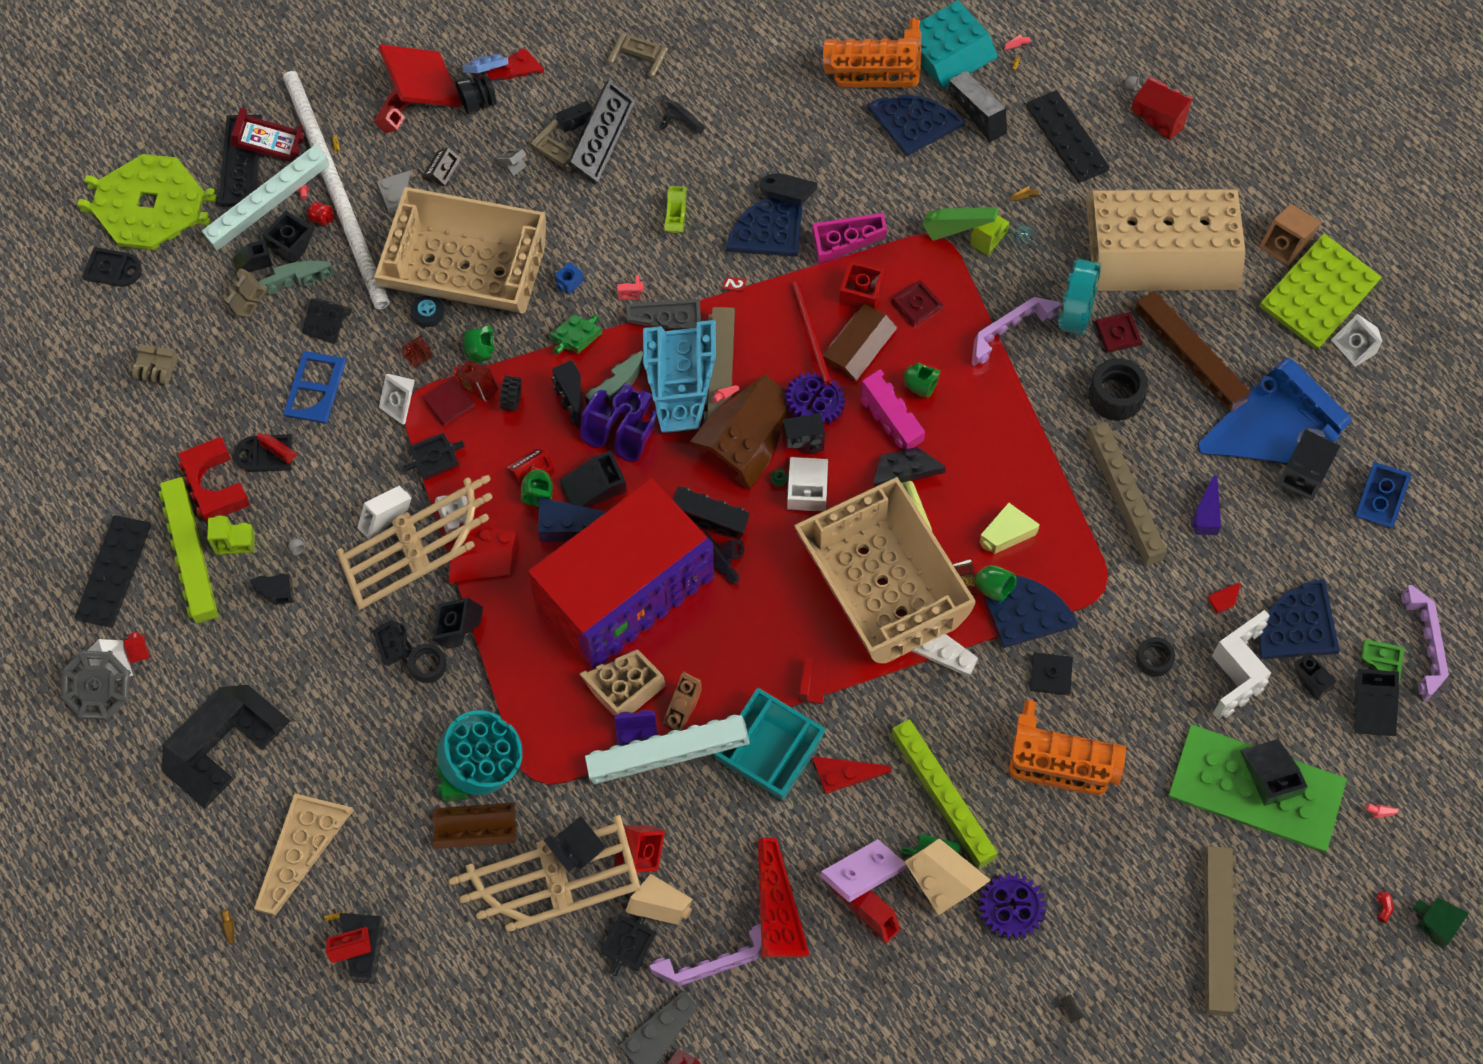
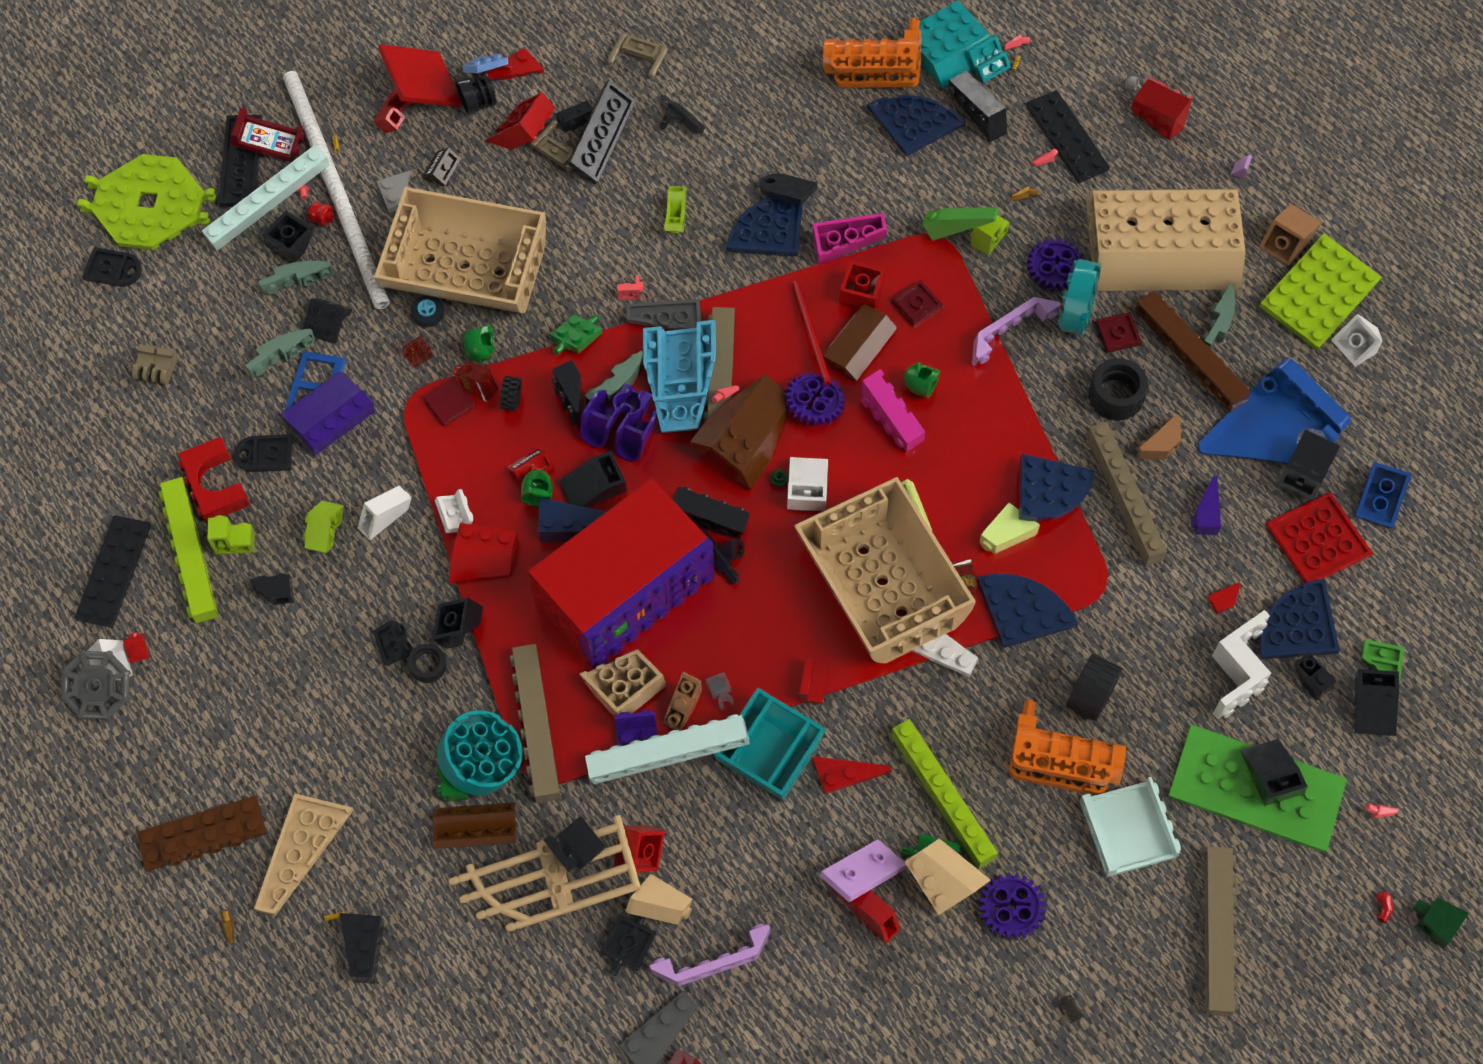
black slope [162,685,291,809] -> none
dark tan legs [222,269,268,317] -> none
black slope [233,240,273,273] -> none
red slope [257,434,297,464] -> none
light grey hinge [288,539,306,555] -> none
red slope [326,927,371,963] -> none
tan piece [336,475,493,610] -> none
white slope [379,374,415,424] -> none
black plate [403,432,465,481] -> none
light grey slope [496,149,526,176] -> none
blue brick [554,262,584,295] -> none
red sticker [722,277,747,291] -> none
red wing [758,837,810,958] -> none
black slope [783,413,825,454] -> none
black wing [874,447,945,488] -> none
green piece [974,565,1017,602] -> none
clear light blue tile [1015,225,1034,243] -> none
black plate [1030,652,1073,696] -> none
black tyre [1136,637,1176,677] -> none
lavender slope [1402,585,1449,701] -> none
none -> reddish brown plate [137,795,267,872]
none -> sand green slope [245,329,316,378]
none -> dark purple slope [280,371,375,456]
none -> lime brick [303,501,344,553]
none -> red wedge [486,92,555,150]
none -> dark tan brick [510,644,561,803]
none -> clear light blue plate [706,672,733,710]
none -> teal slope [966,35,1011,83]
none -> dark blue plate [1019,454,1094,521]
none -> dark purple gear [1026,238,1086,292]
none -> coral bar [1031,148,1058,166]
none -> black tyre [1066,653,1123,721]
none -> light aqua panel [1080,777,1181,877]
none -> medium nougat slope [1136,414,1181,460]
none -> sand green slope [1202,284,1235,347]
none -> lavender slope [1231,155,1252,179]
none -> red tile [1265,492,1373,583]

